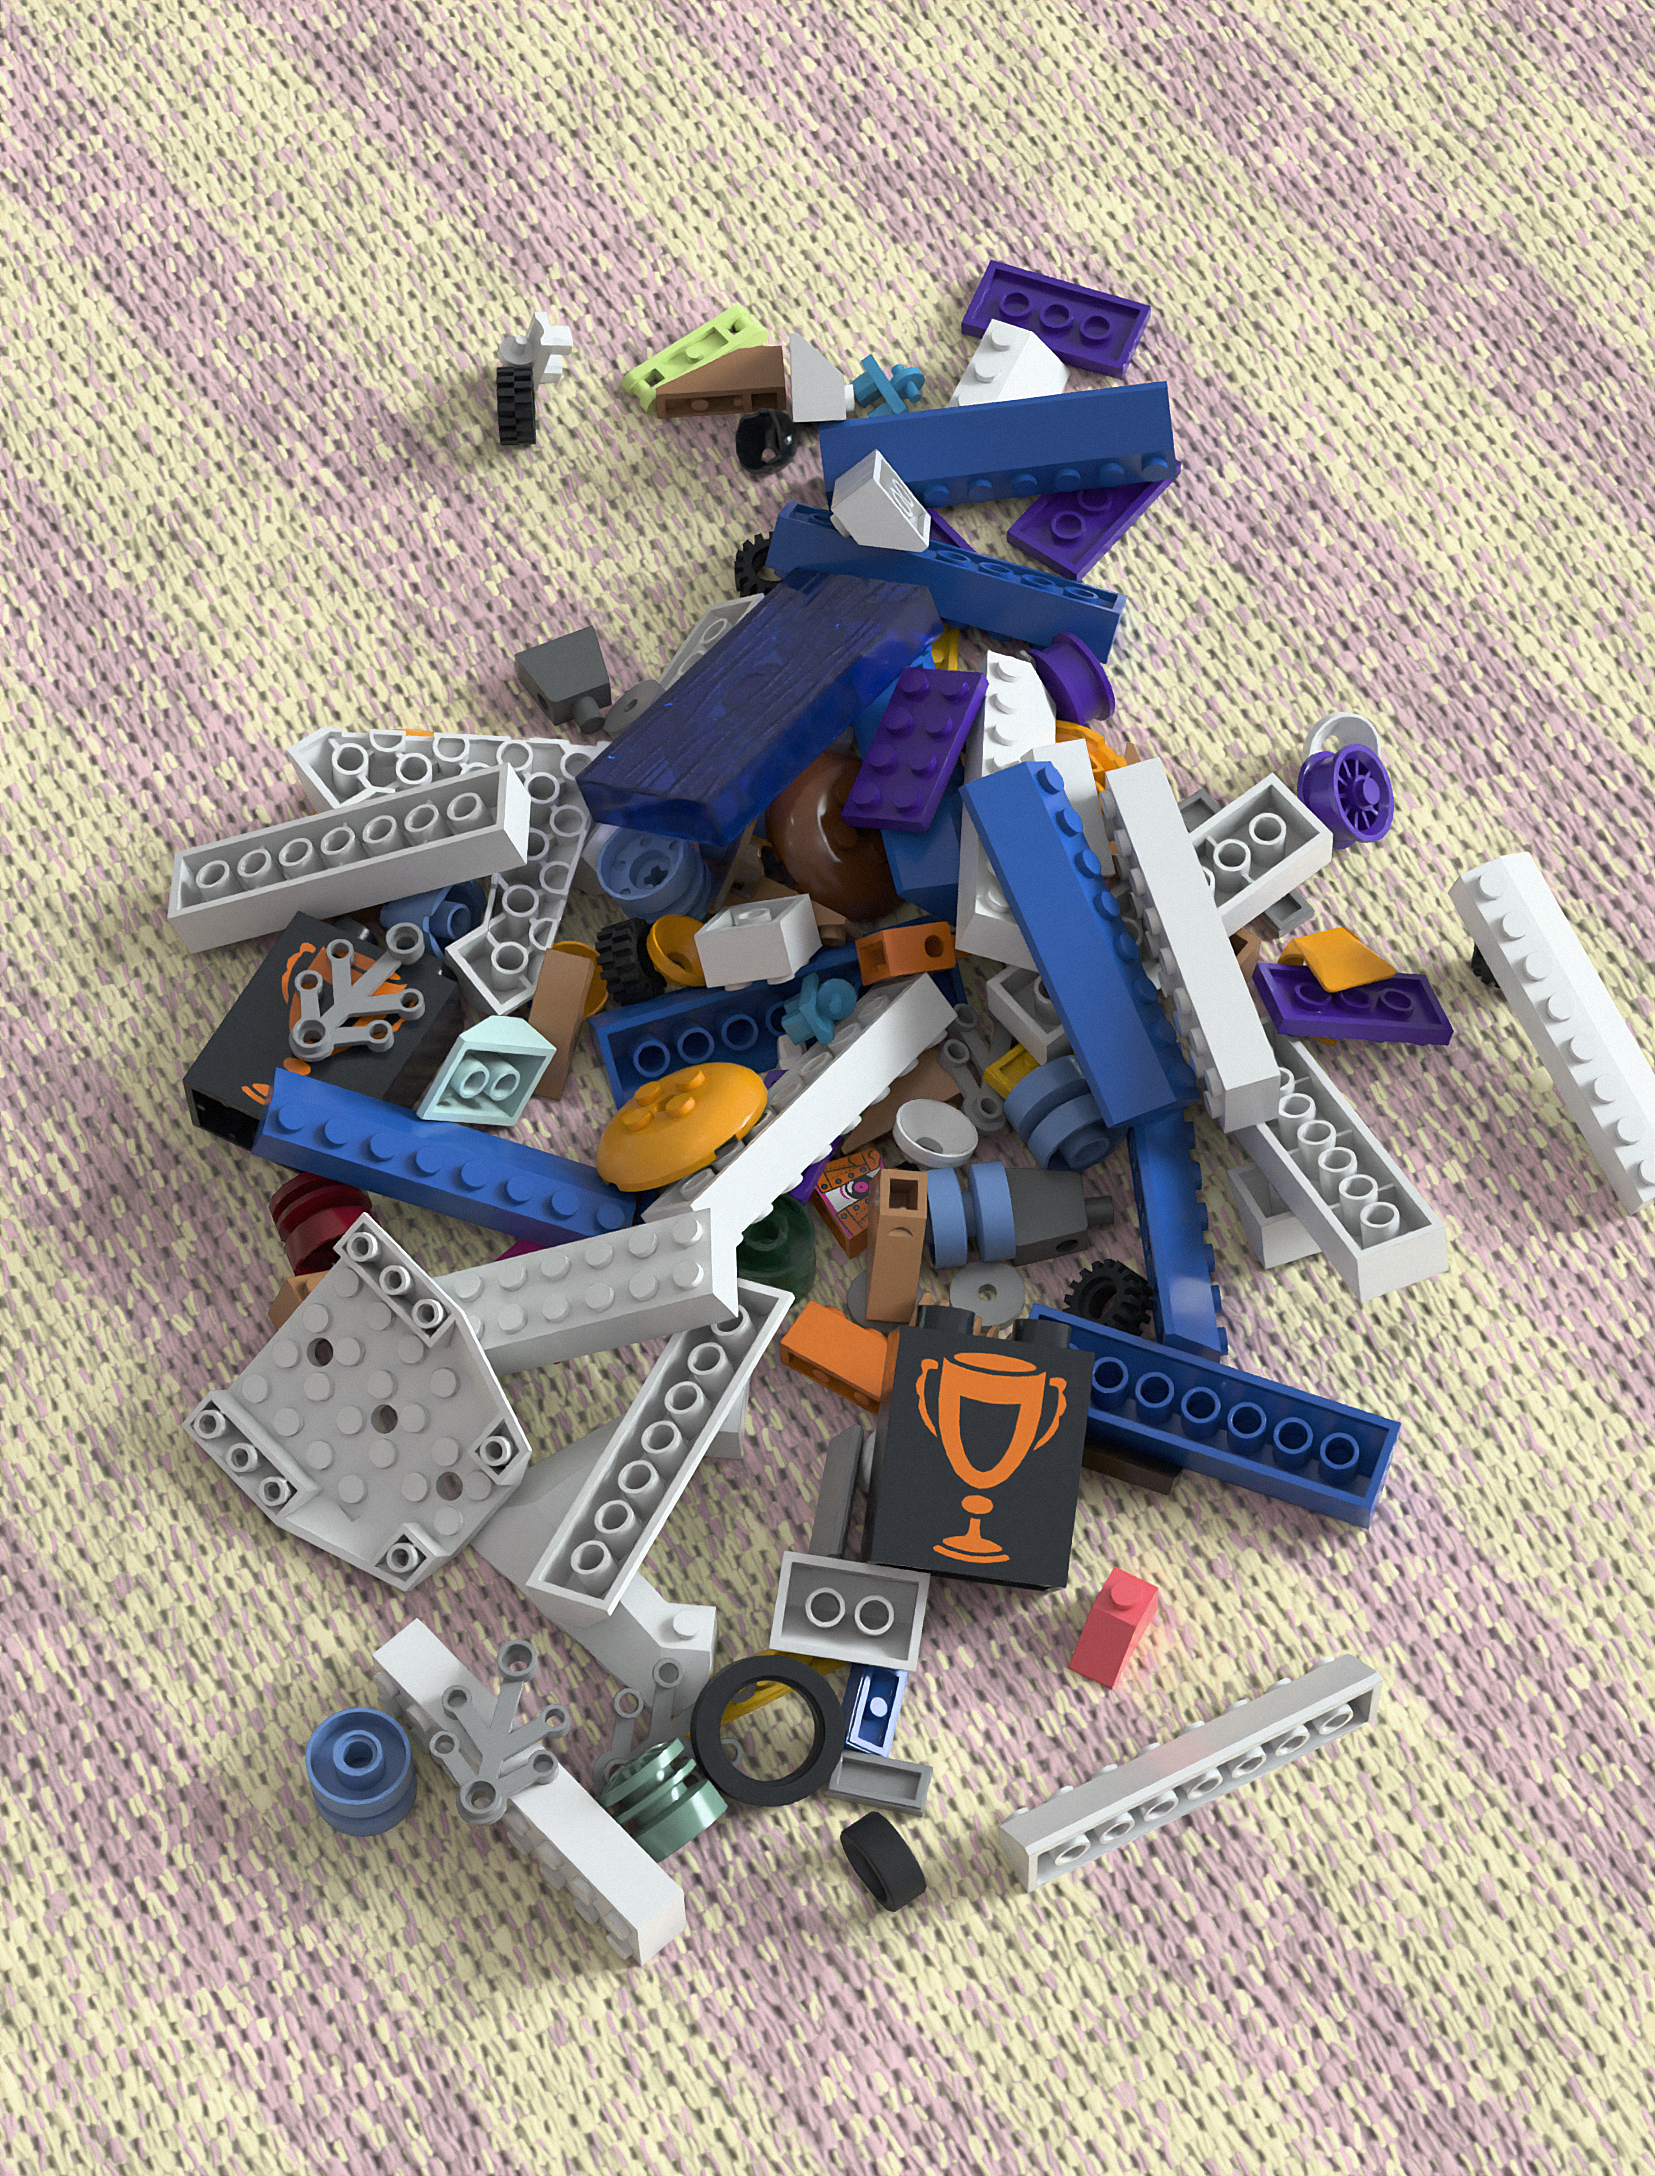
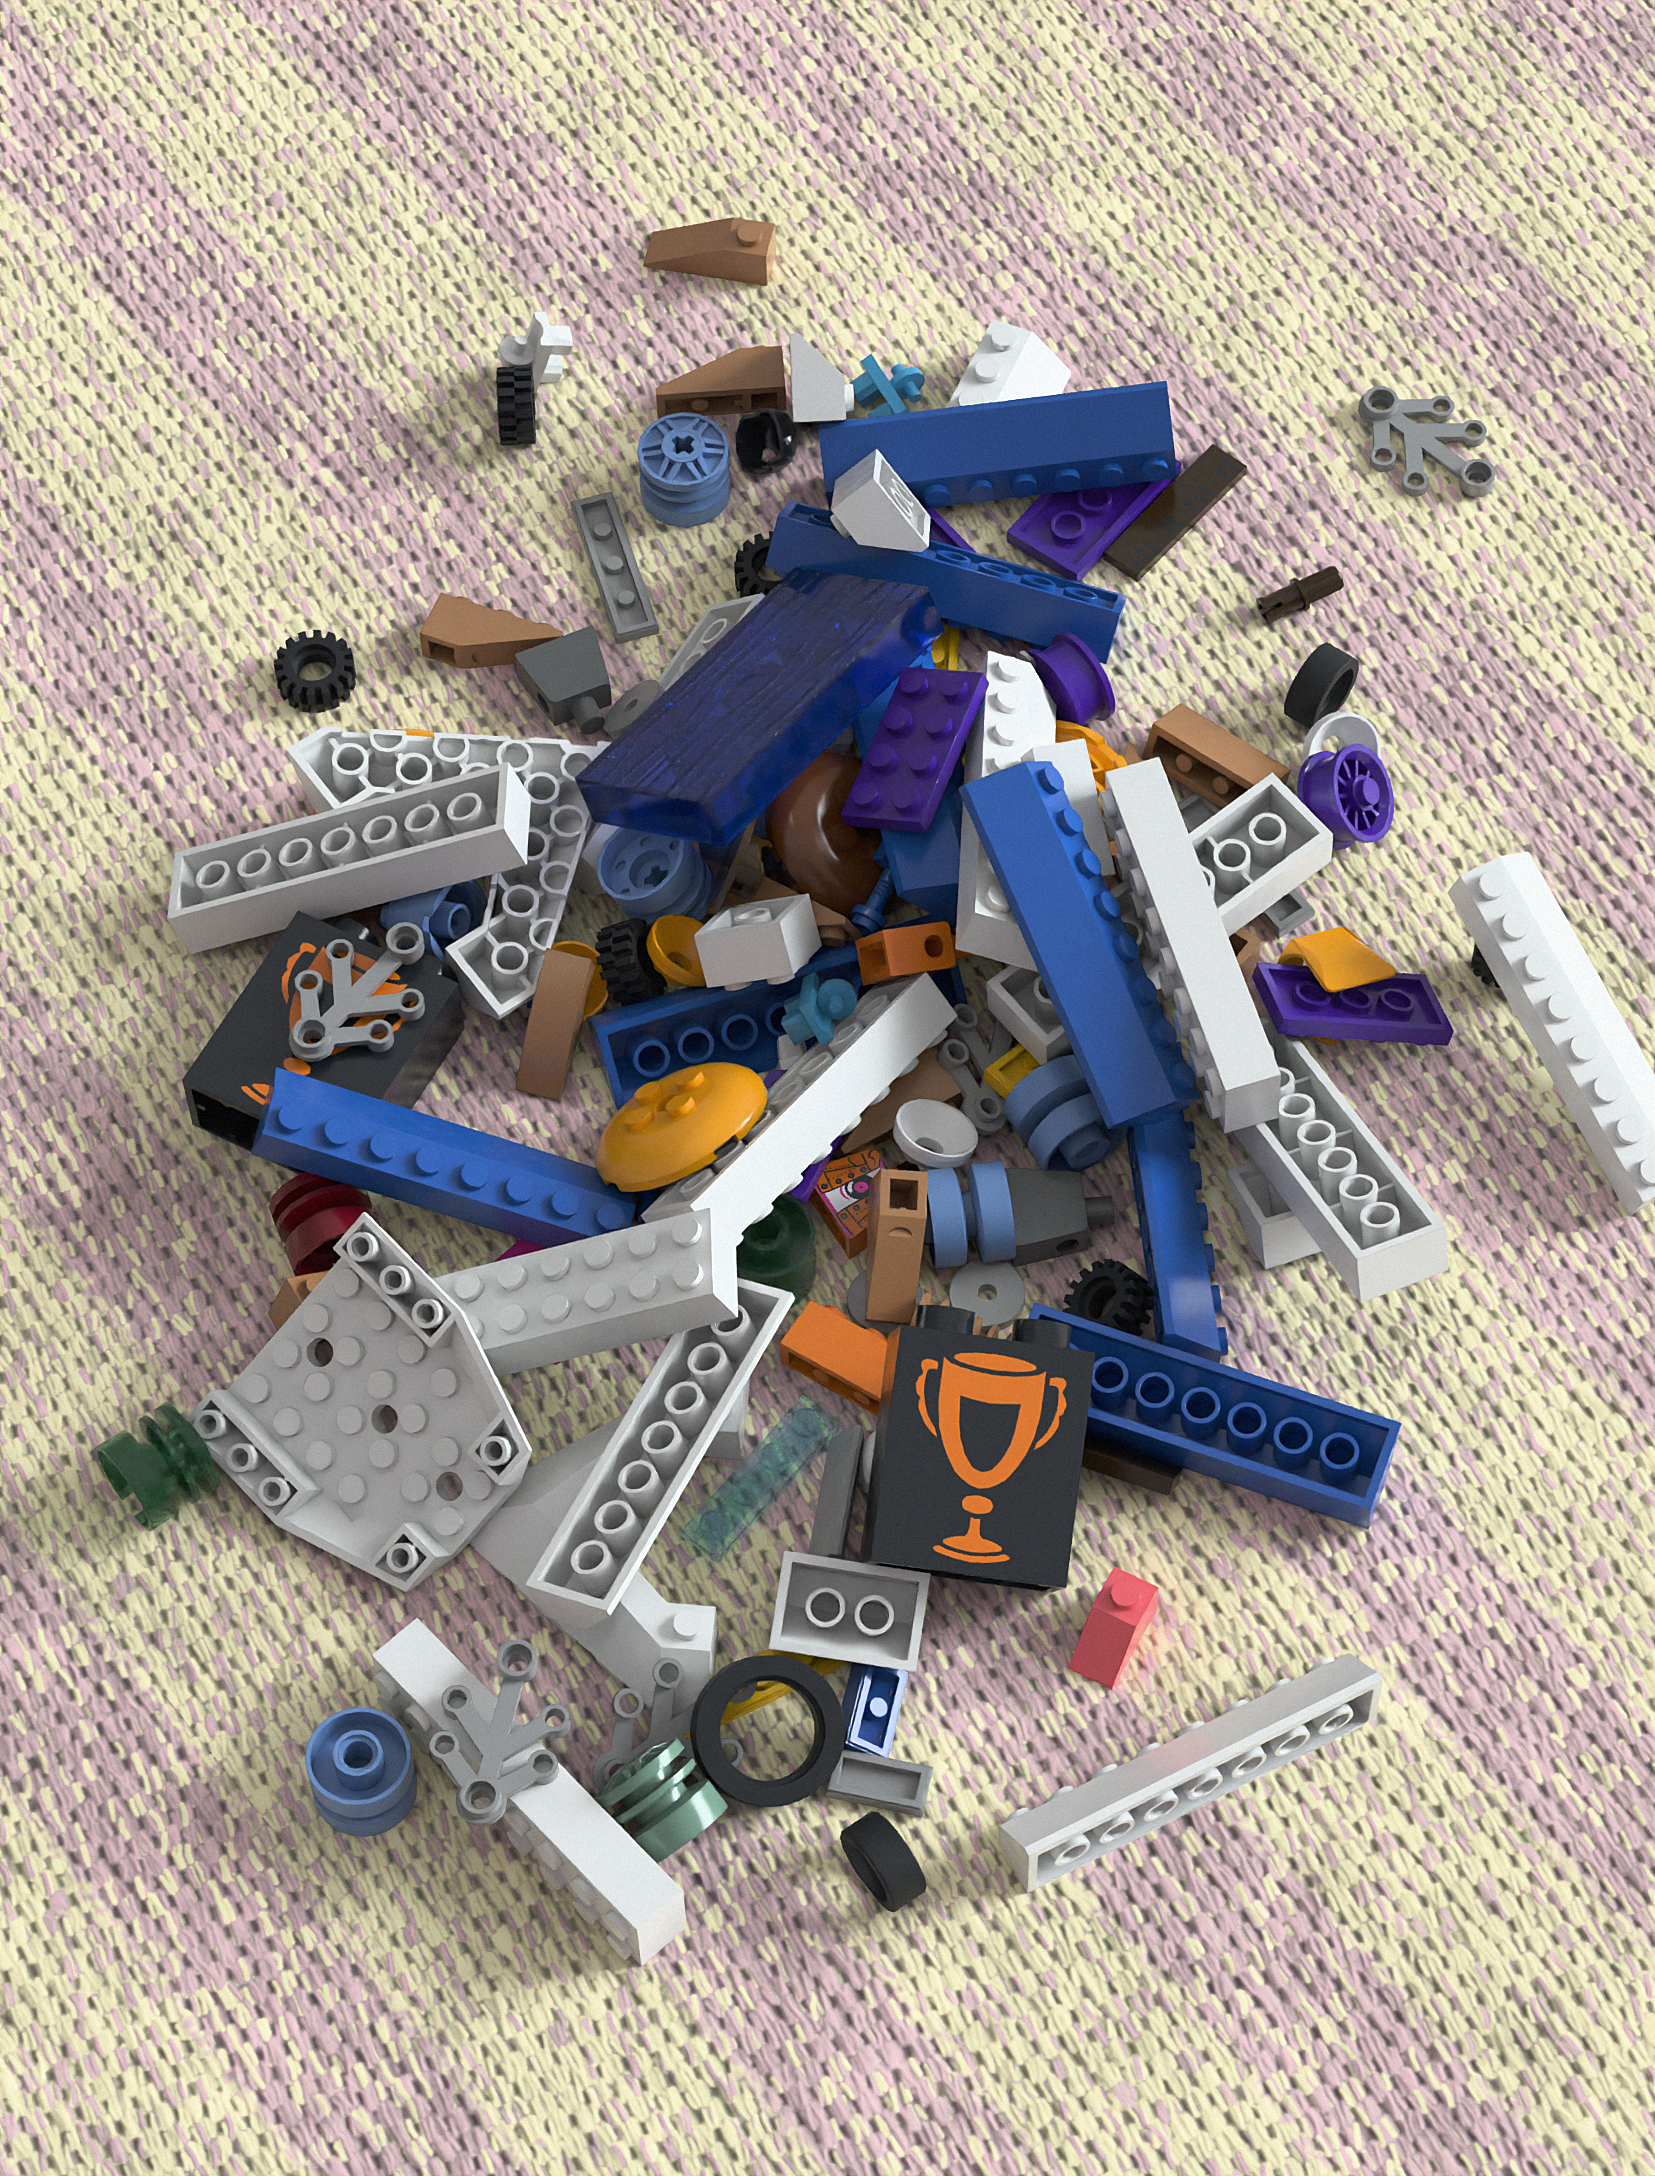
light aqua slope [416,1015,557,1126] -> none
yellowish green plate [621,304,769,415] -> none
dark purple plate [961,260,1151,380] -> none
none -> clear green wheel [95,1402,221,1532]
none -> black tyre [274,630,357,713]
none -> medium nougat slope [419,593,563,669]
none -> light grey tile [570,491,660,644]
none -> medium blue wheel [637,412,731,528]
none -> medium nougat slope [643,217,776,286]
none -> clear light blue plate [680,1395,841,1564]
none -> blue hinge [850,840,895,936]
none -> dark brown tile [1103,444,1247,582]
none -> medium nougat brick [1141,703,1291,809]
none -> dark brown axle [1256,566,1344,625]
none -> black tyre [1284,642,1359,729]
none -> light grey plant [1358,386,1496,497]

